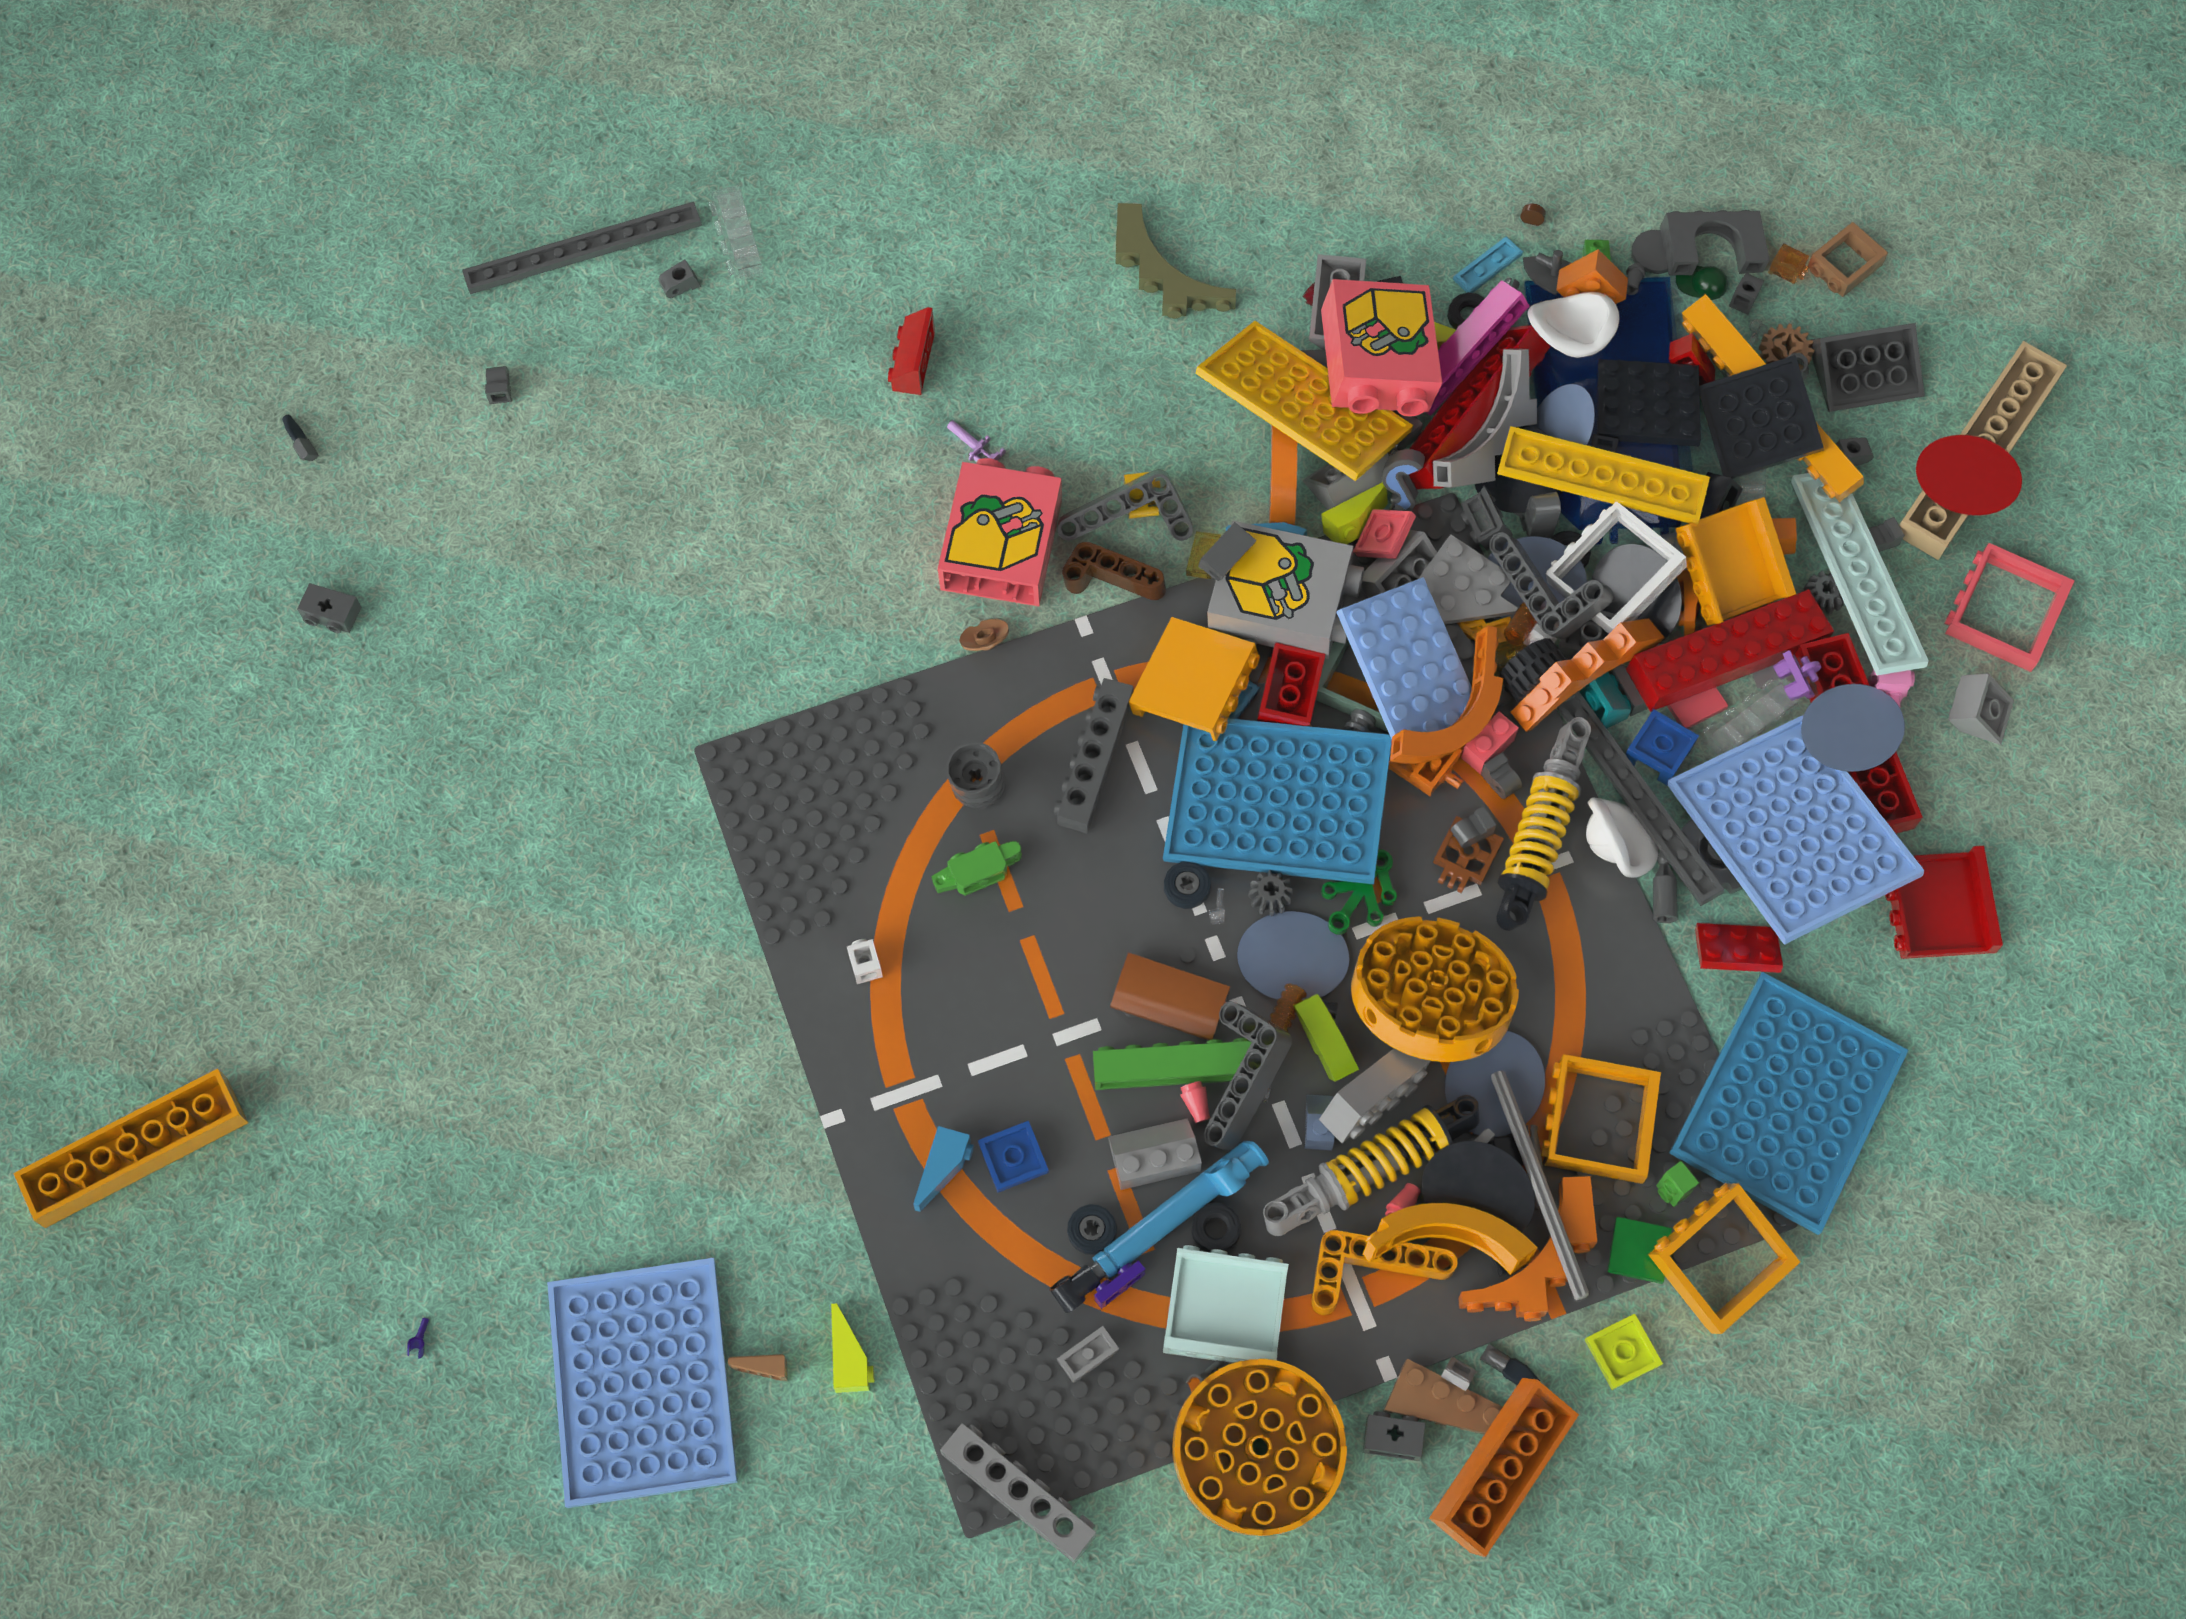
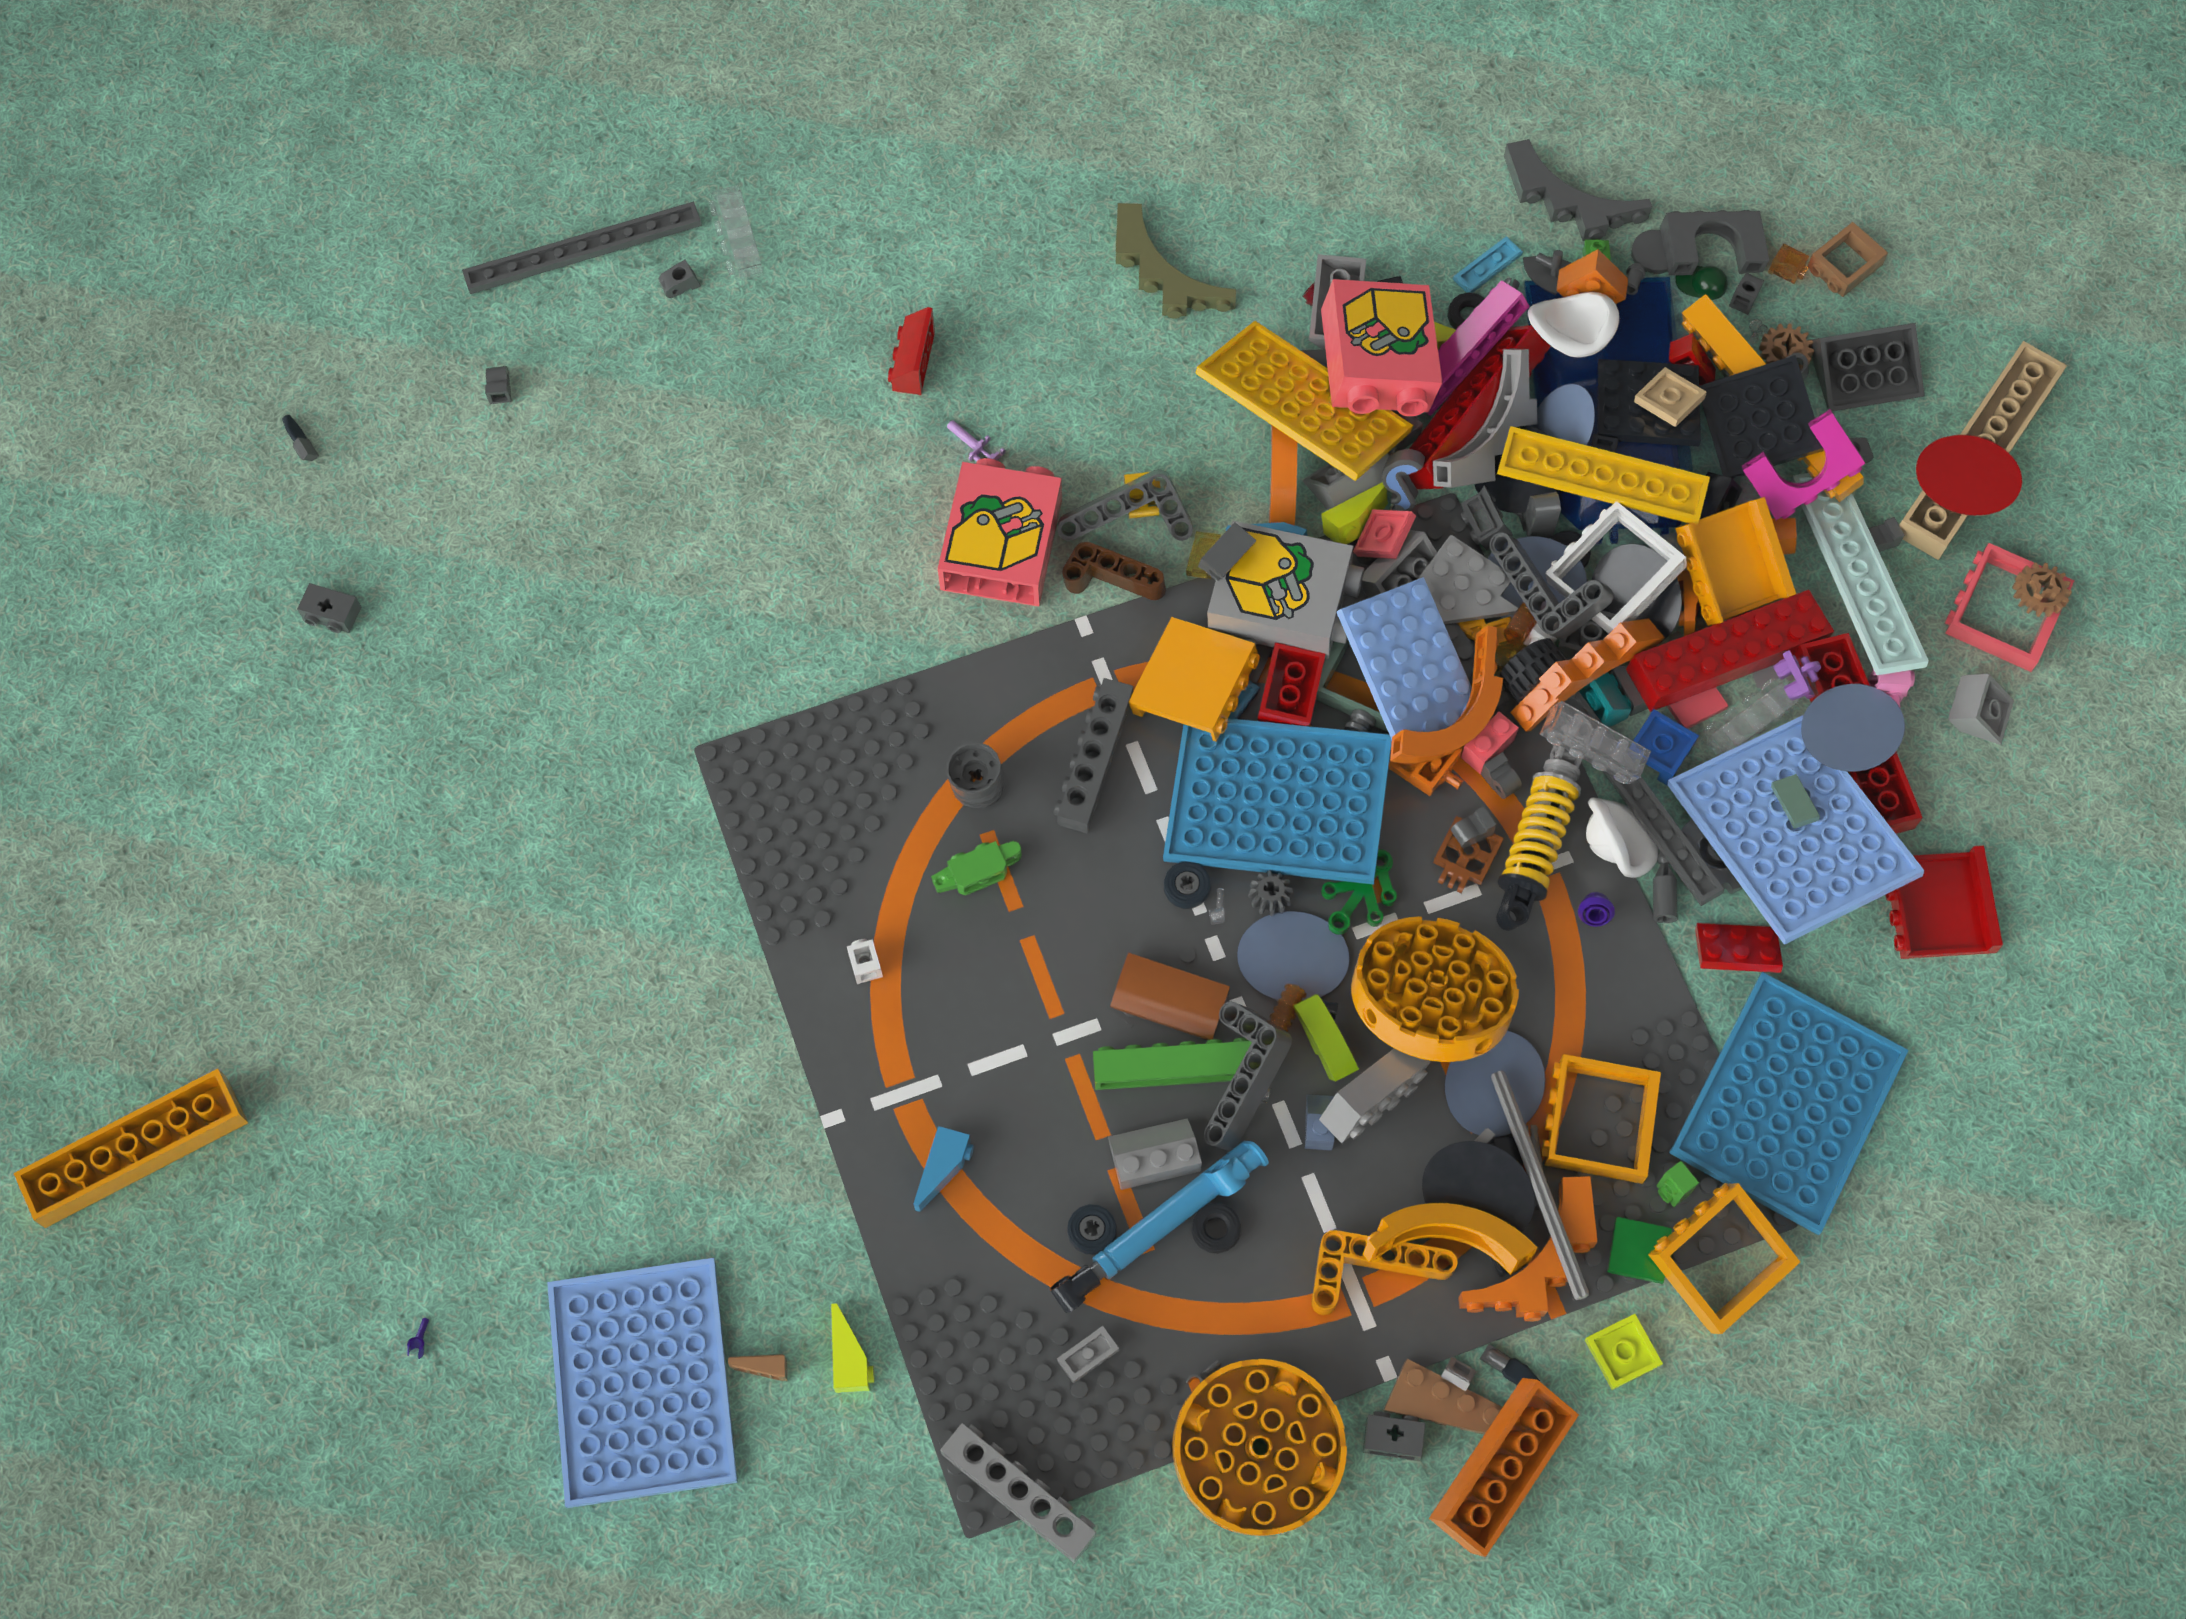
medium nougat dish [959,619,1009,651] -> none
blue plate [978,1121,1049,1193] -> none
dark purple plate [1094,1260,1145,1309] -> none
light aqua panel [1163,1245,1289,1363] -> none
coral cone [1180,1081,1211,1123] -> none
piece [1263,1095,1480,1236] -> none
coral cone [1385,1183,1421,1216] -> none
reddish brown tile [1520,203,1546,226] -> none
dark grey gear [1804,571,1844,615] -> none
none -> dark grey arch [1504,139,1652,241]
none -> clear brick [1539,701,1651,785]
none -> dark purple cone [1578,892,1615,927]
none -> tan plate [1634,367,1706,427]
none -> dark pink arch [1742,409,1865,520]
none -> sand green tile [1771,774,1820,829]
none -> medium nougat gear [2012,562,2072,617]

